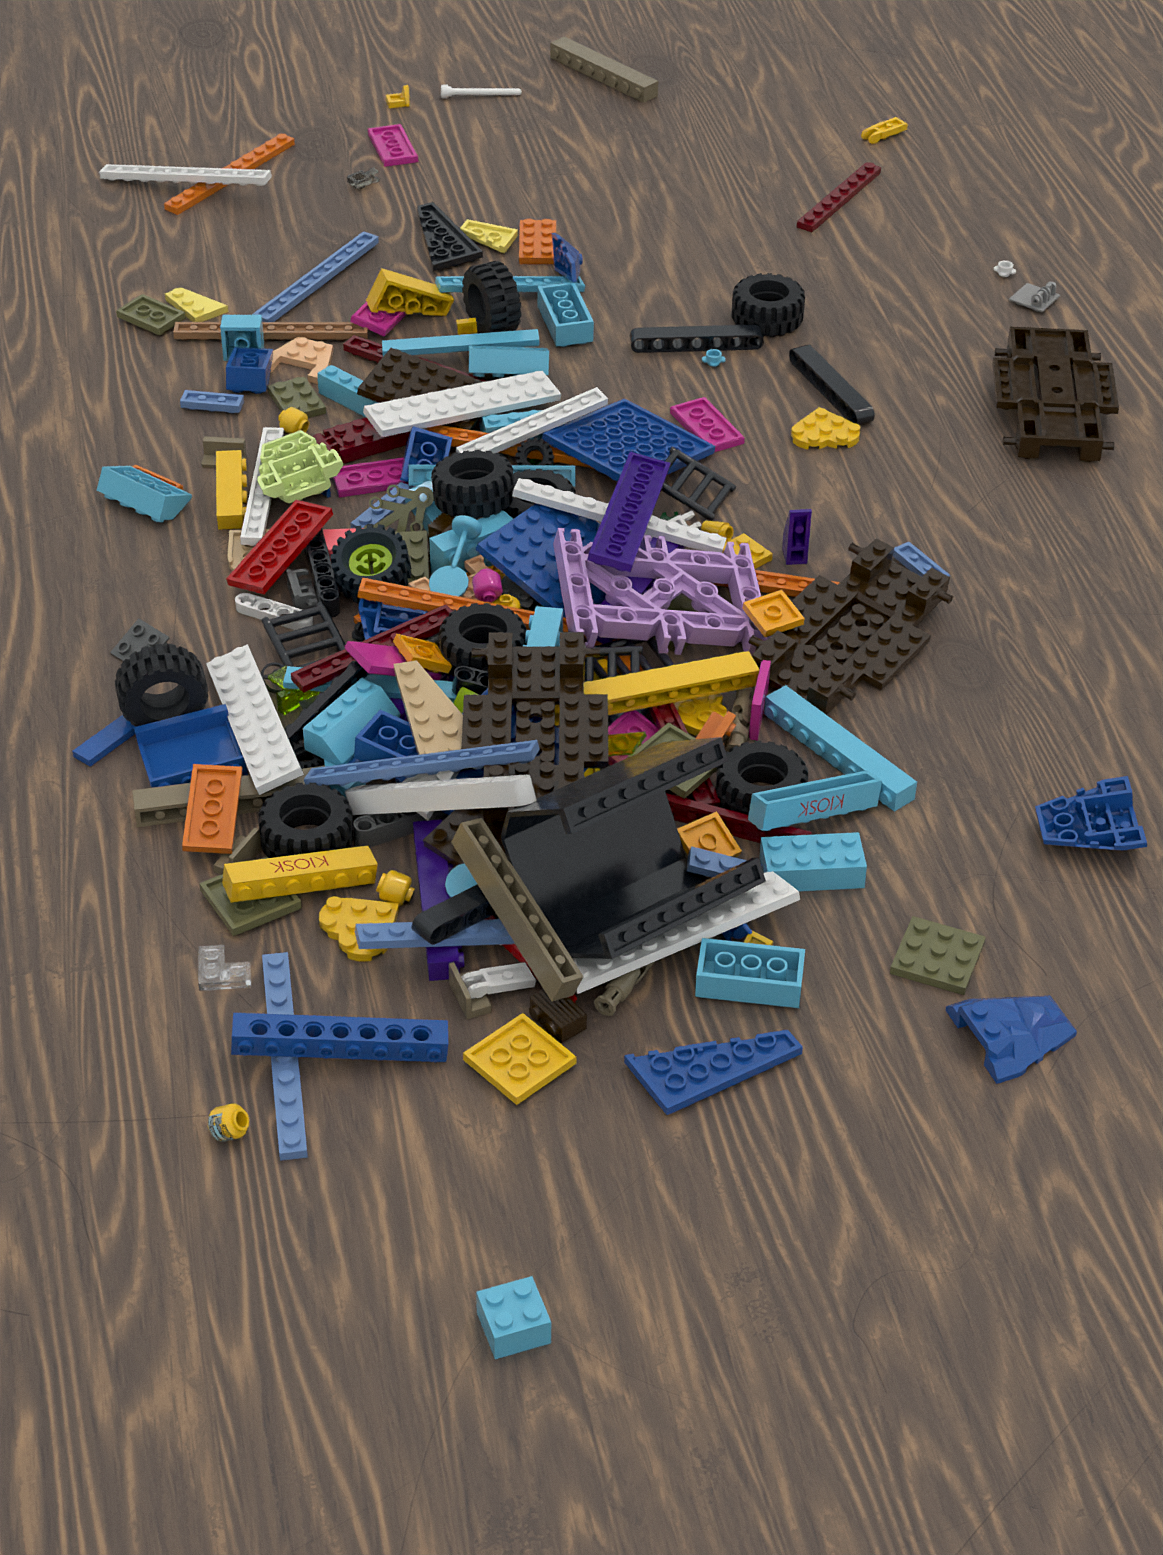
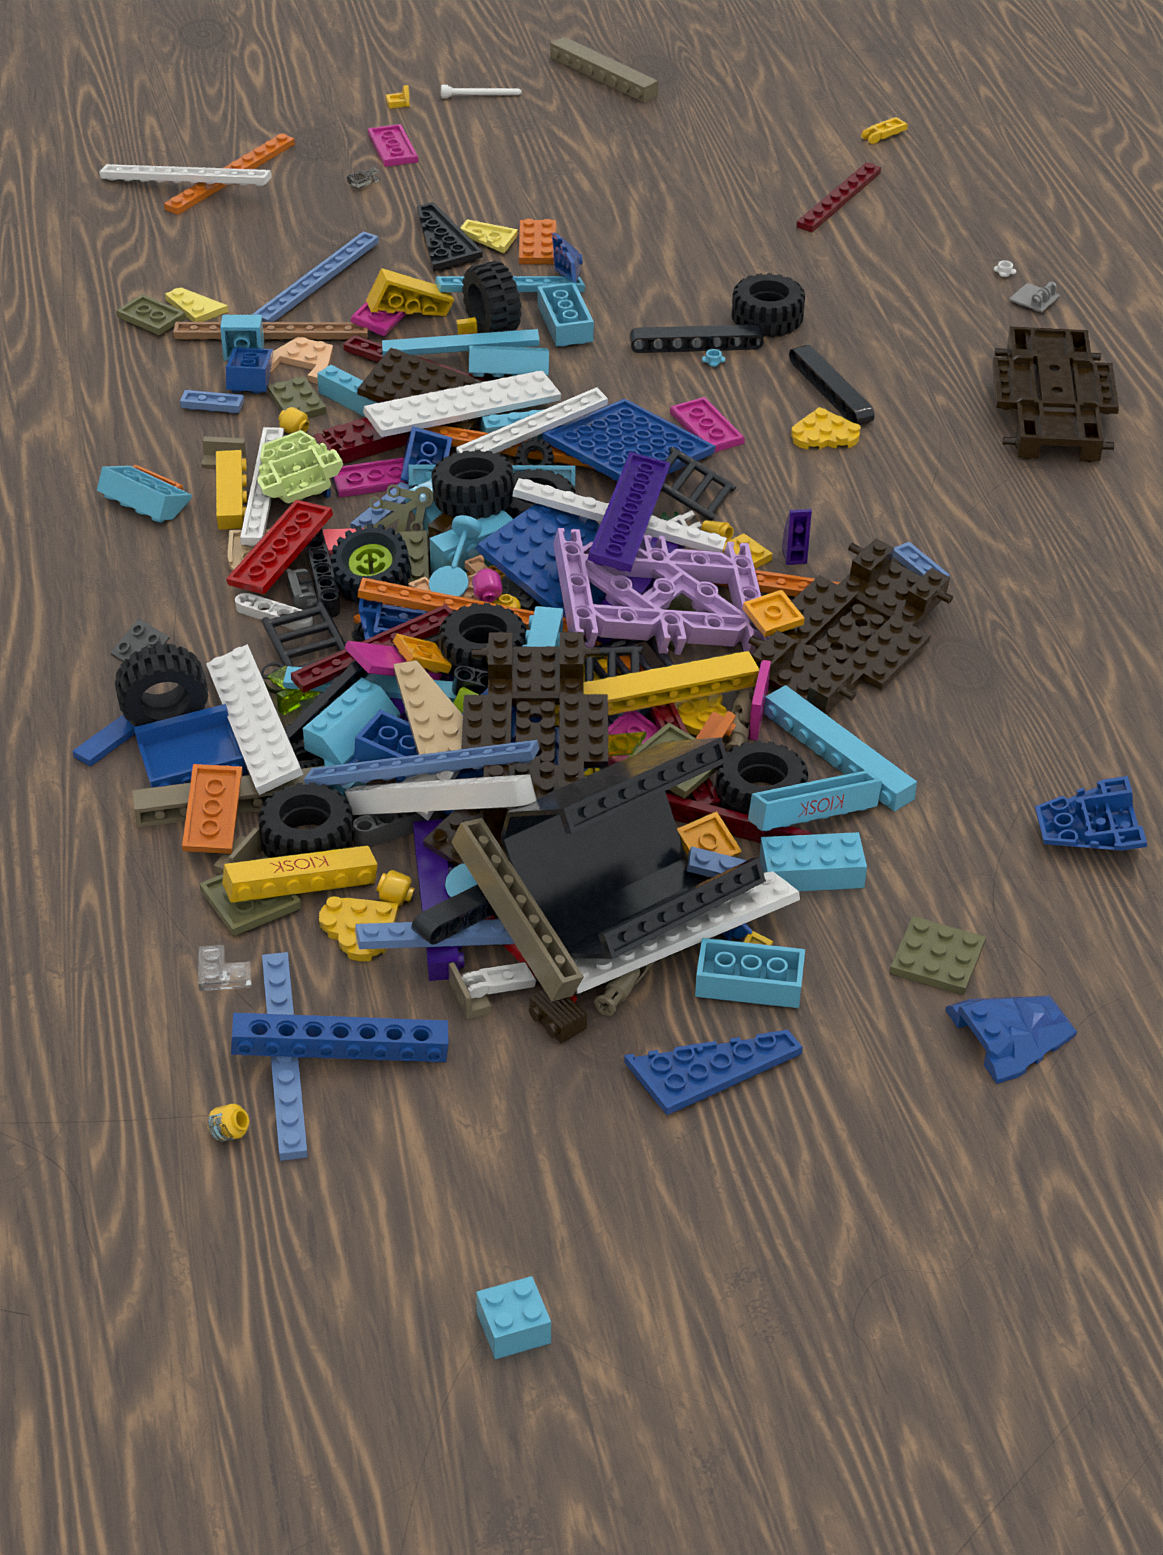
yellow plate [463,1013,576,1105] -> none

